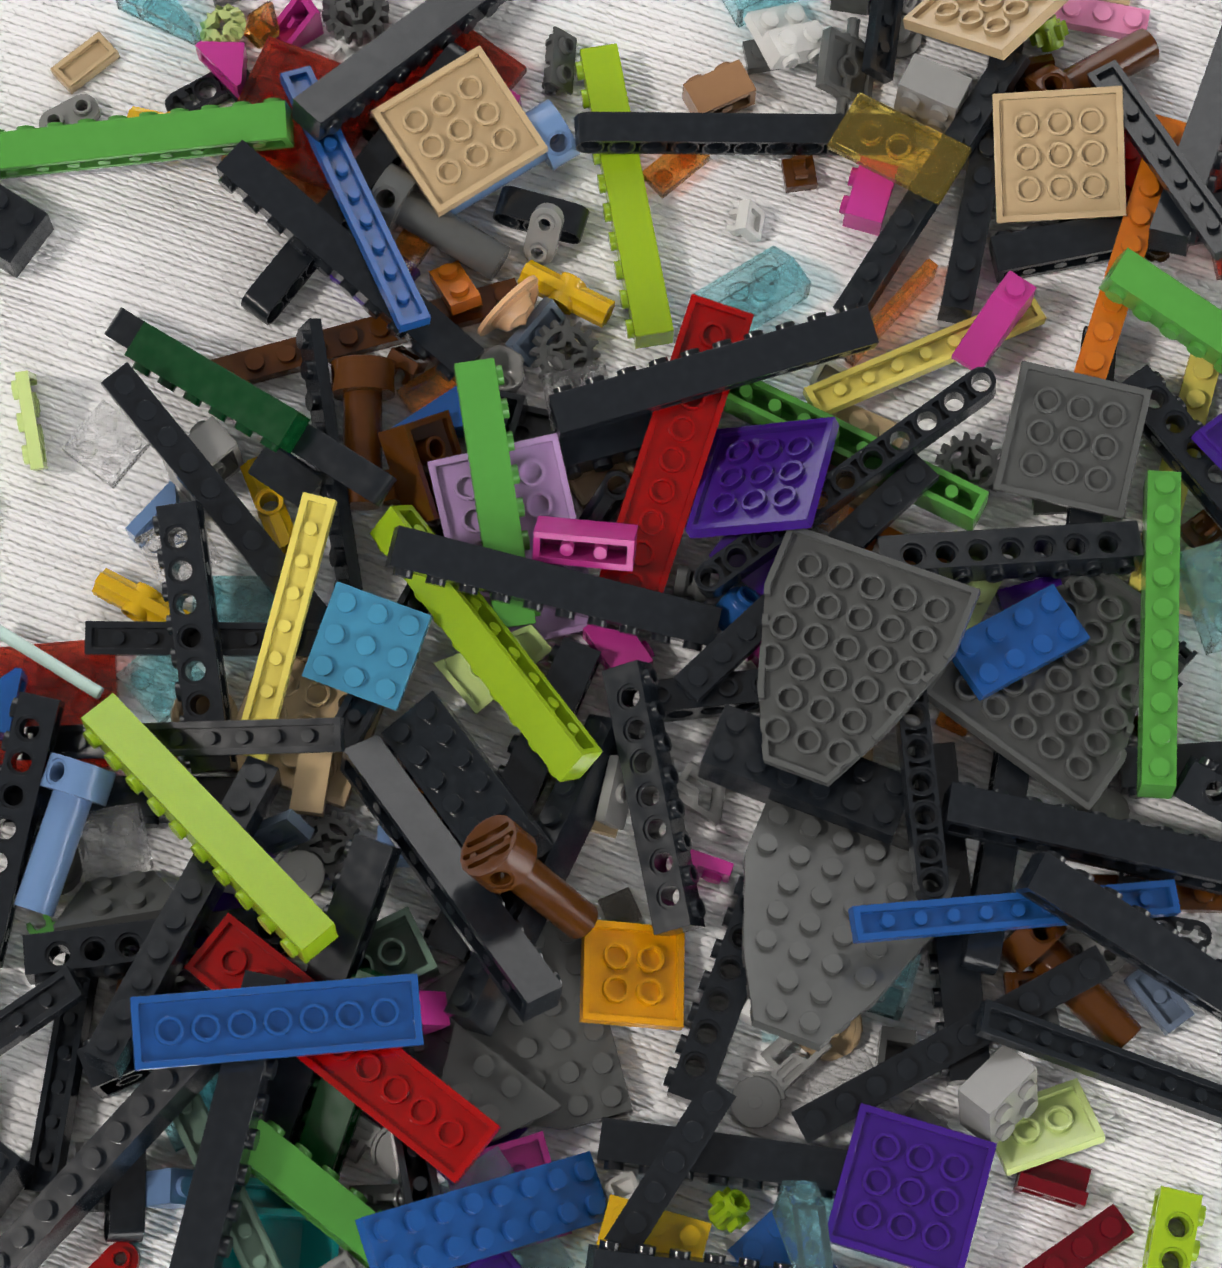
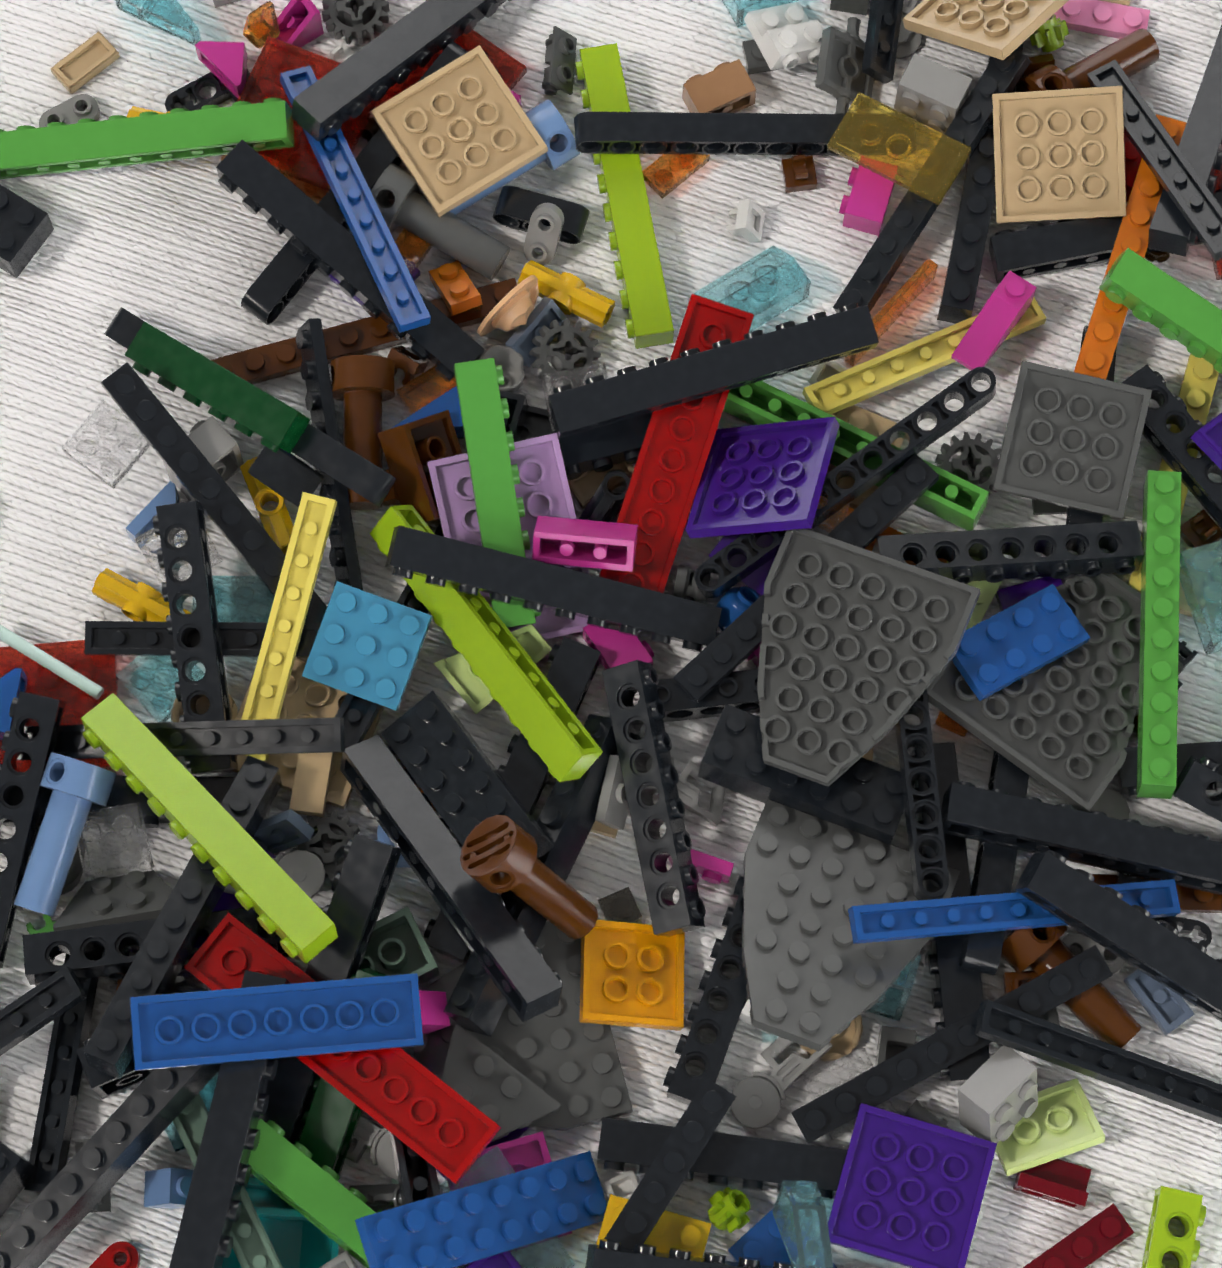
yellowish green wing [11,370,48,471] -> none
black beam [104,1151,146,1242] -> none
yellowish green gear [198,3,246,42] -> none

